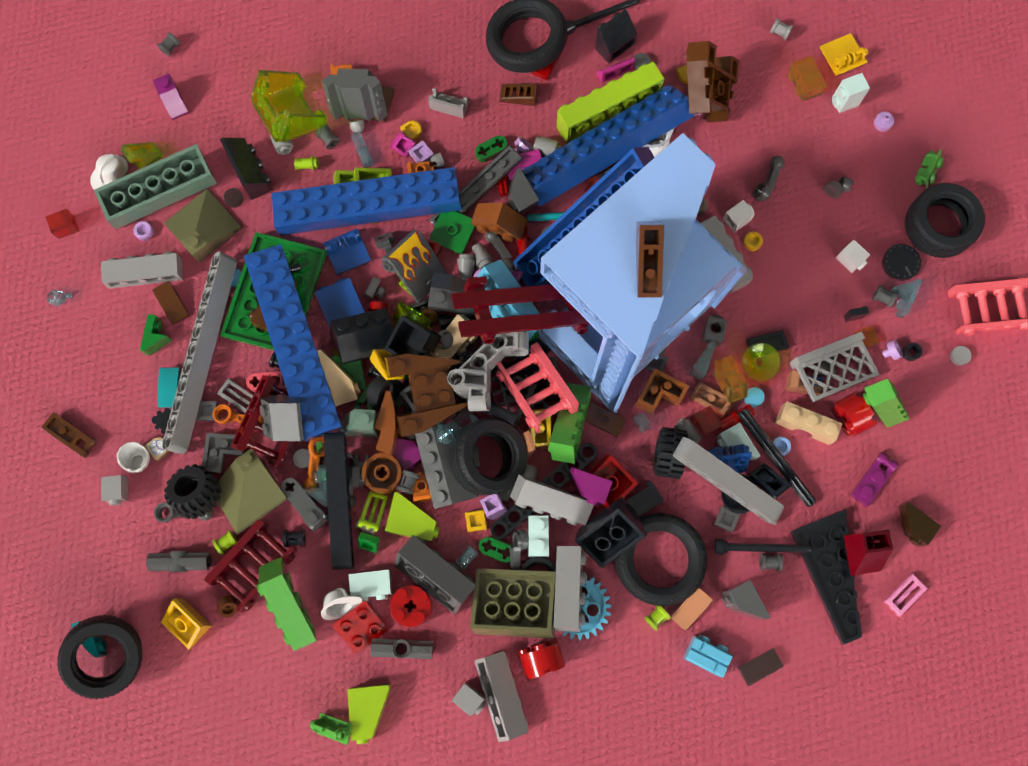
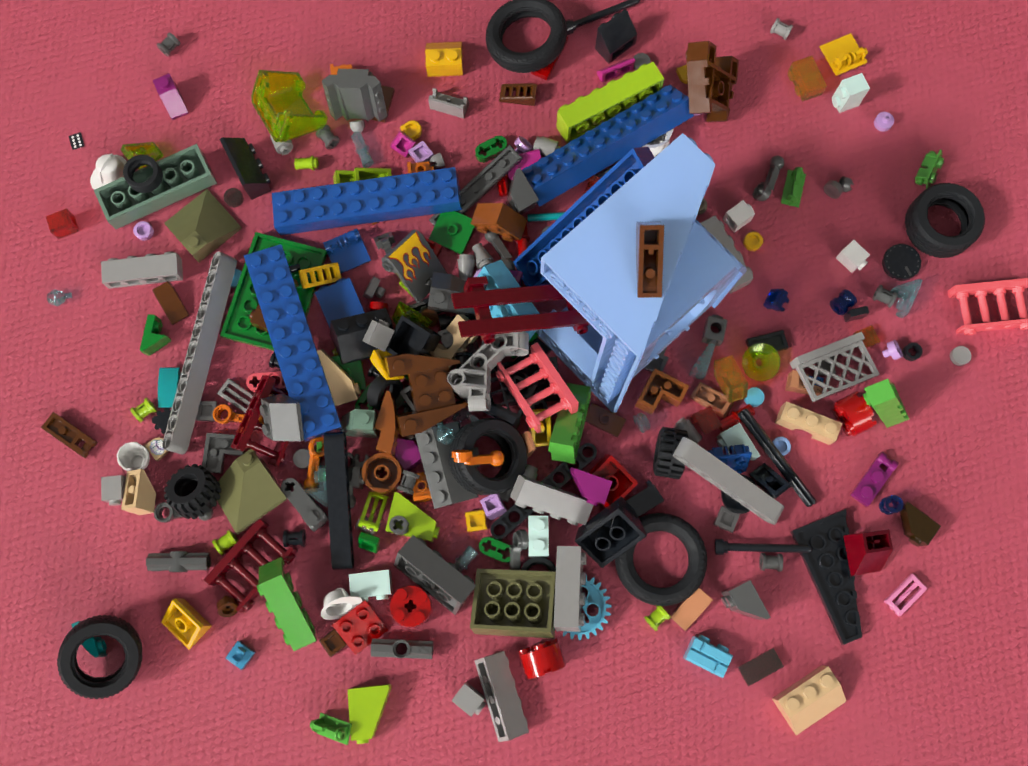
none -> black sticker [69,132,84,150]
none -> tan slope [121,469,156,515]
none -> black tyre [123,155,163,193]
none -> lime bush [130,397,157,422]
none -> dark azure tile [226,641,256,670]
none -> yellow slope [298,262,342,289]
none -> reddish brown tile [319,629,347,657]
none -> light grey brick [362,319,395,351]
none -> dark grey bush [389,515,409,535]
none -> yellow slope [425,42,463,77]
none -> orange piece [452,450,504,466]
none -> clear blue tile [763,289,789,312]
none -> tan slope [772,665,846,735]
none -> bright green hinge [781,167,806,208]
none -> clear blue wheel [830,289,857,316]
none -> clear blue bush [879,495,903,515]

